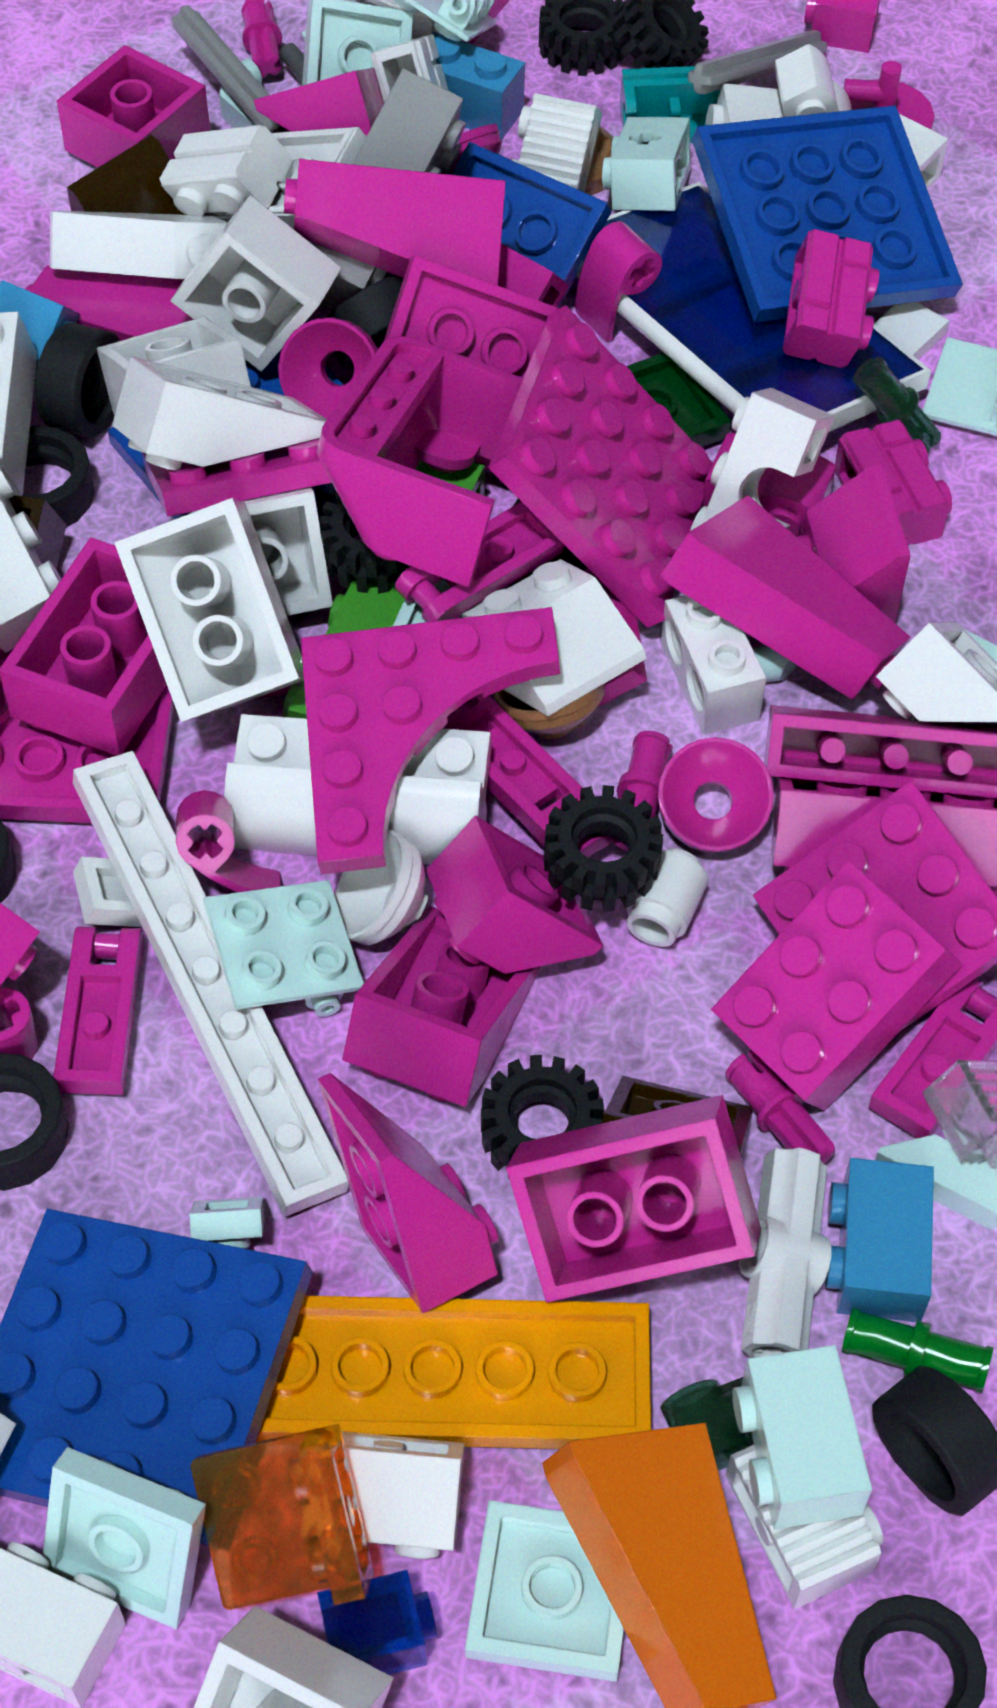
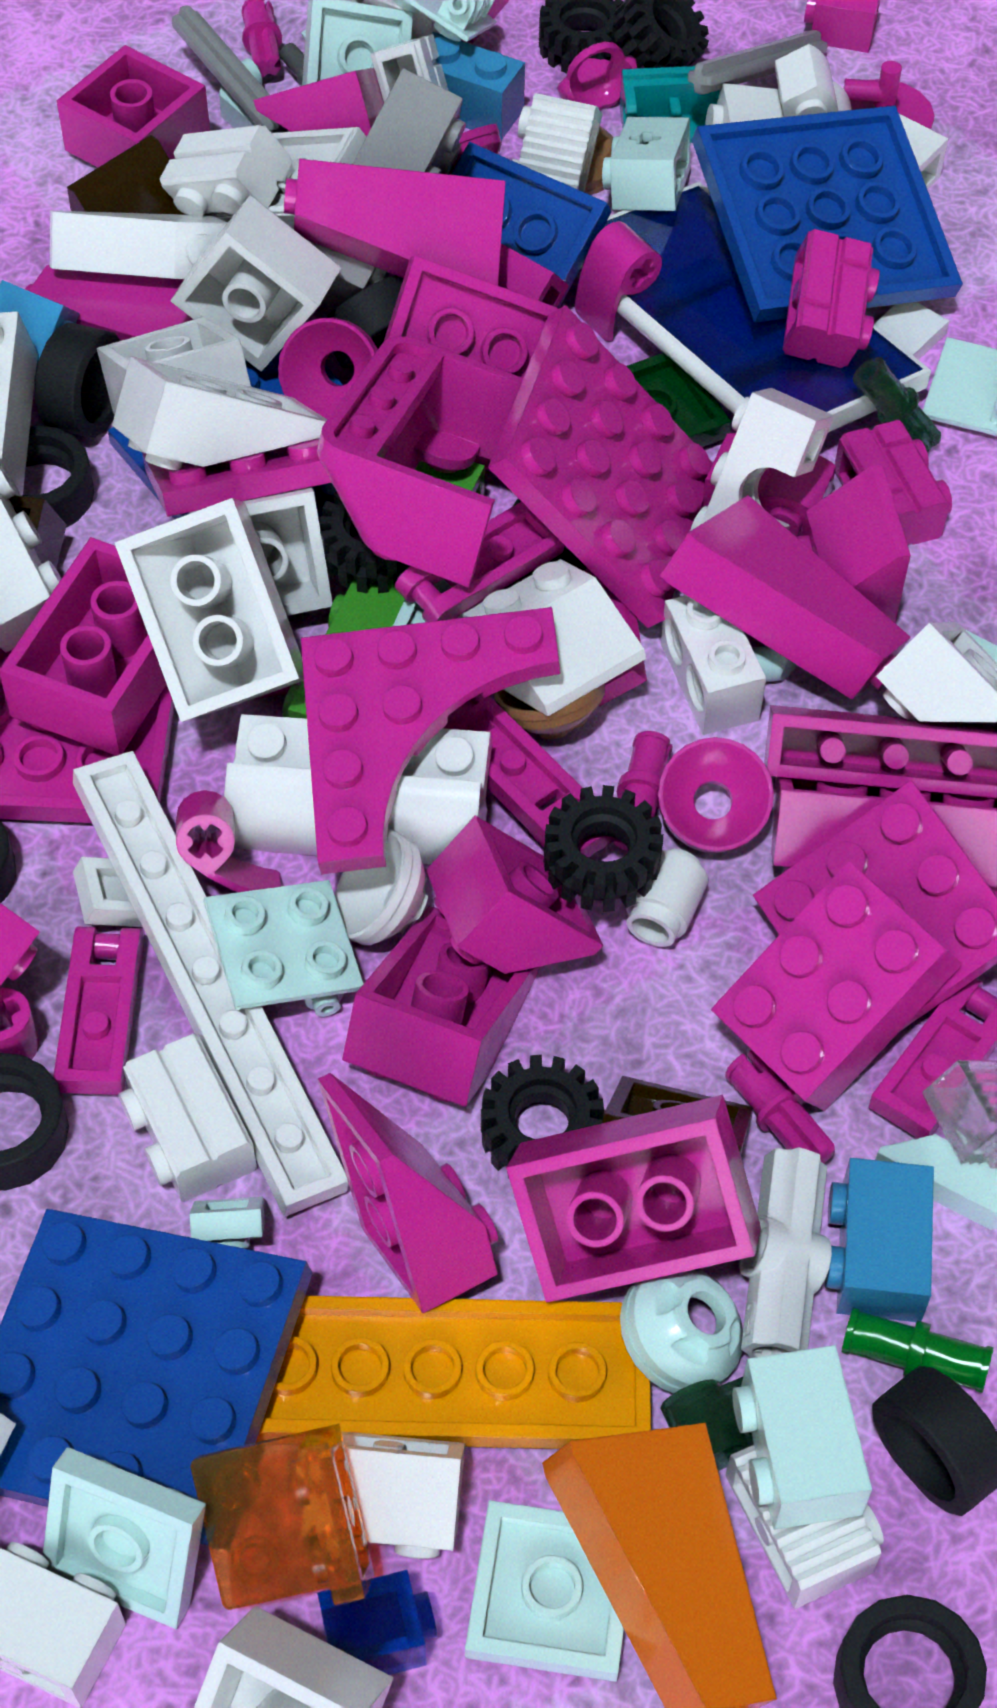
none -> white brick [118,1034,257,1202]
none -> dark pink piece [557,41,637,110]
none -> light aqua piece [620,1269,743,1396]

